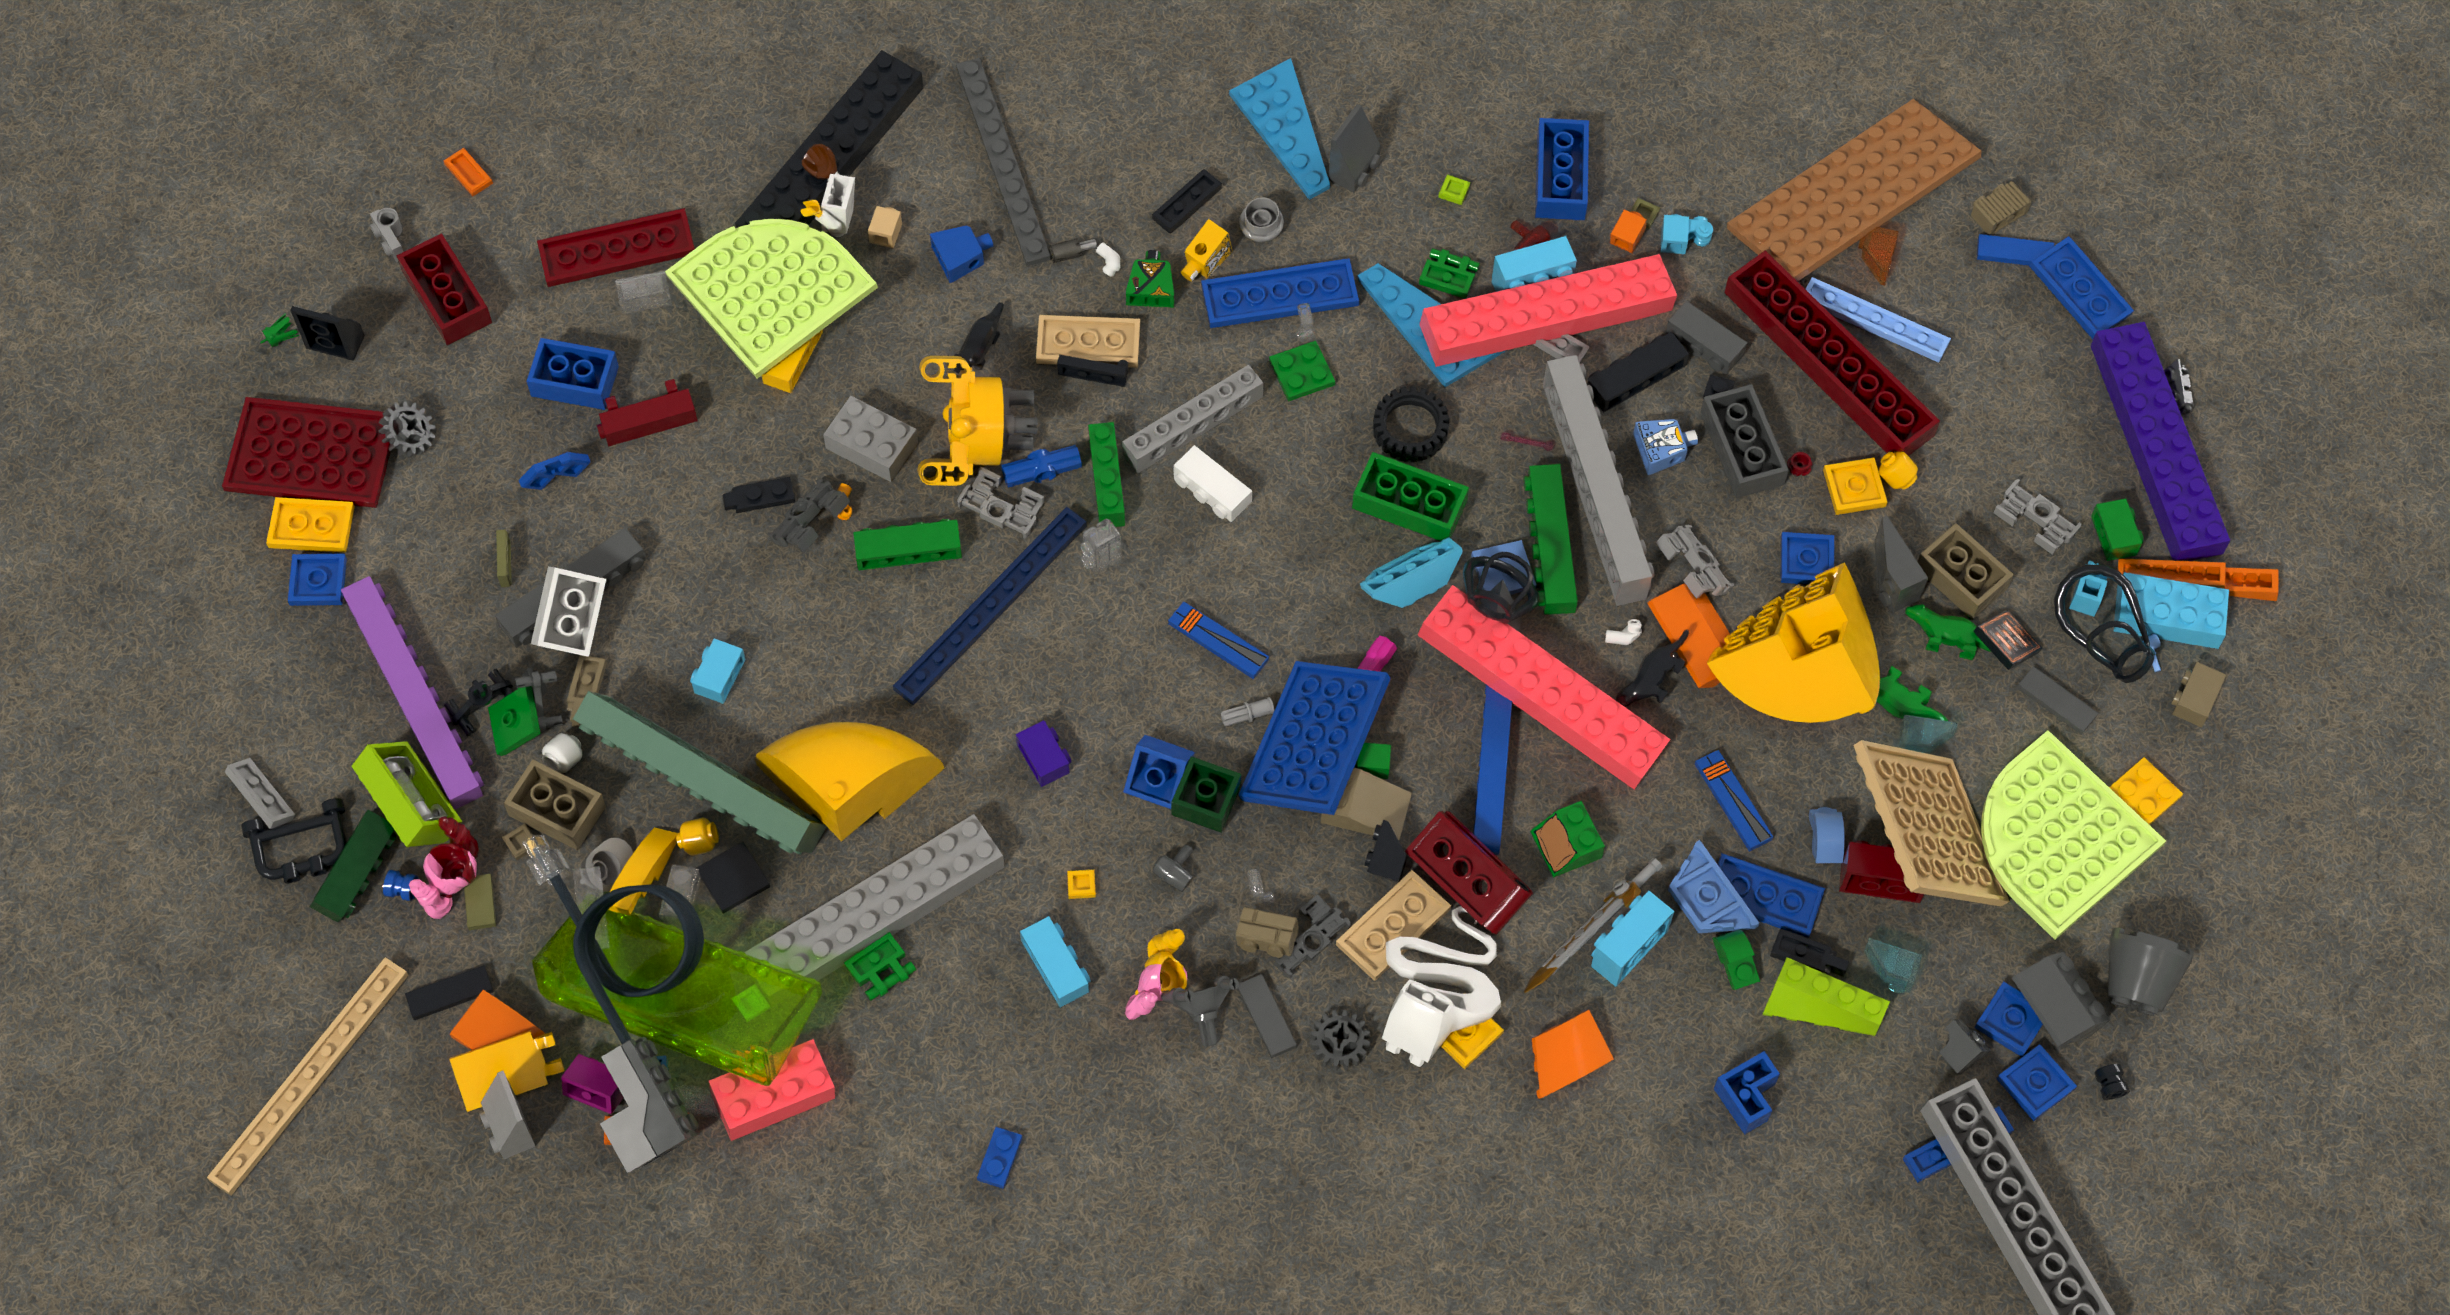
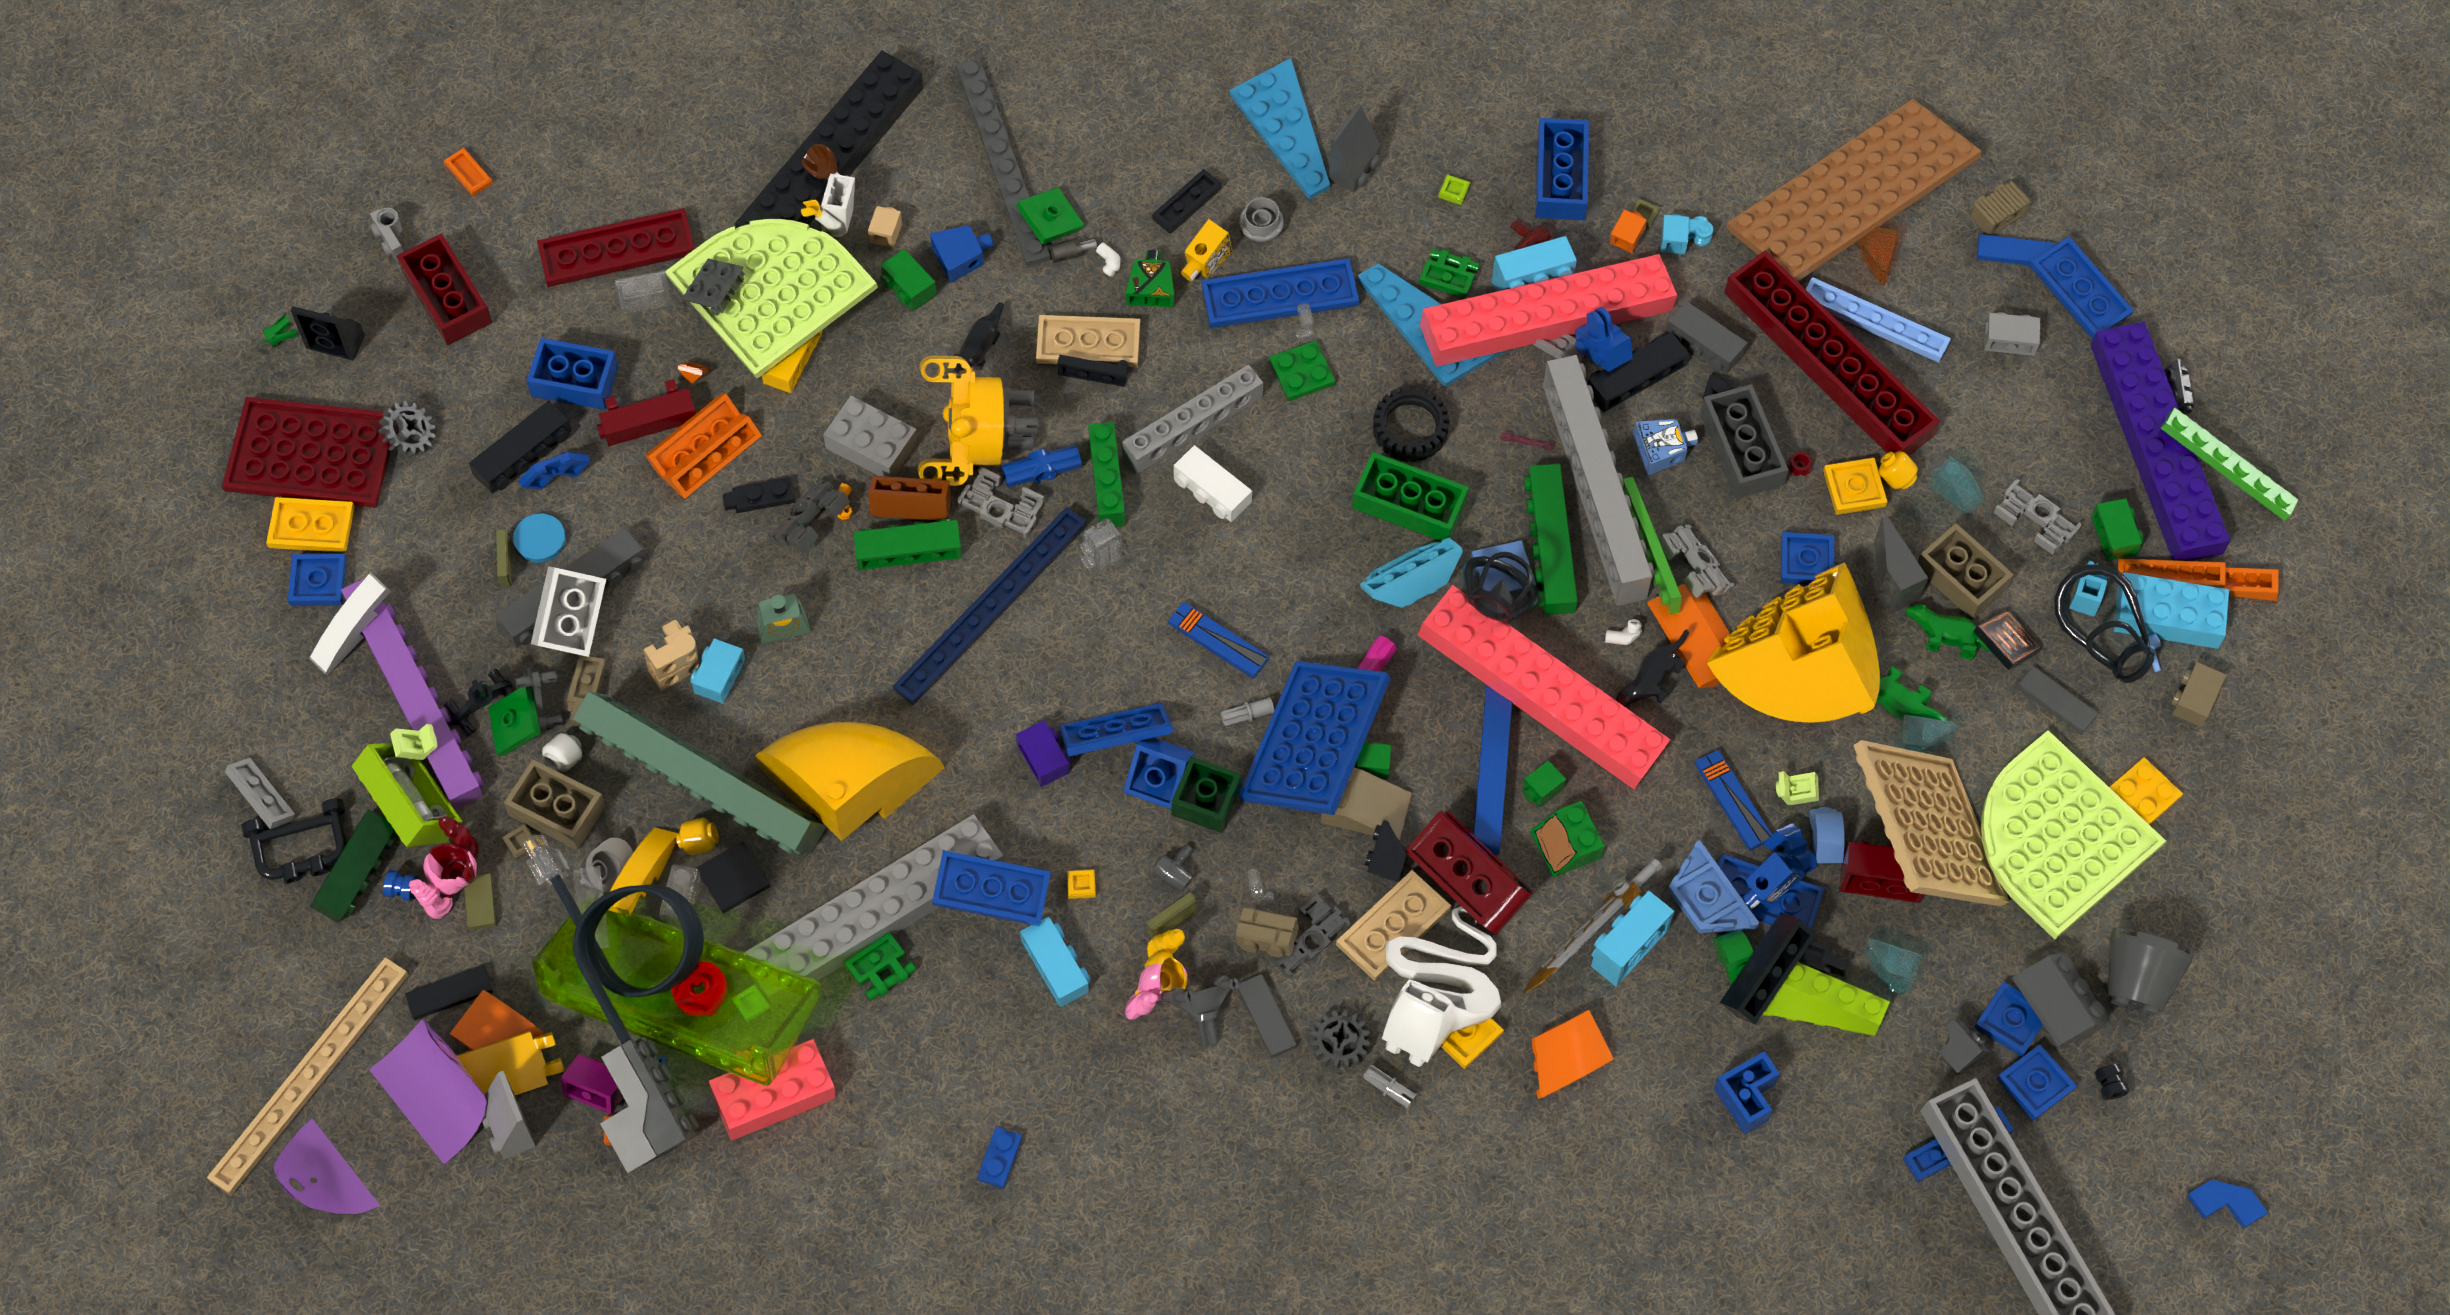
none -> medium lavender piece [274,1019,487,1214]
none -> white slope [309,572,391,676]
none -> yellowish green bracket [390,724,437,760]
none -> black brick [469,400,572,494]
none -> dark azure tile [513,513,566,563]
none -> tan hips [643,620,699,691]
none -> orange slope [645,393,762,499]
none -> red plate [671,961,728,1016]
none -> orange slope [678,361,710,384]
none -> dark grey hinge [682,258,745,316]
none -> sand green torso [756,594,810,644]
none -> dark orange brick [868,475,951,521]
none -> green brick [880,249,937,311]
none -> blue plate [932,850,1051,926]
none -> green plate [1016,187,1084,244]
none -> blue tile [1059,703,1173,756]
none -> olive tile [1146,892,1198,939]
none -> light grey axle [1363,1065,1417,1109]
none -> green brick [1522,760,1566,807]
none -> blue brick [1575,307,1633,371]
none -> bright green plate [1622,477,1681,615]
none -> black brick [1720,913,1817,1025]
none -> blue torso [1742,852,1807,909]
none -> blue leg [1764,823,1817,873]
none -> yellowish green bracket [1776,771,1819,805]
none -> clear light blue slope [1929,455,1985,517]
none -> light grey brick [1984,312,2040,356]
none -> bright green plate [2161,407,2298,521]
none -> blue tile [2187,1180,2268,1229]

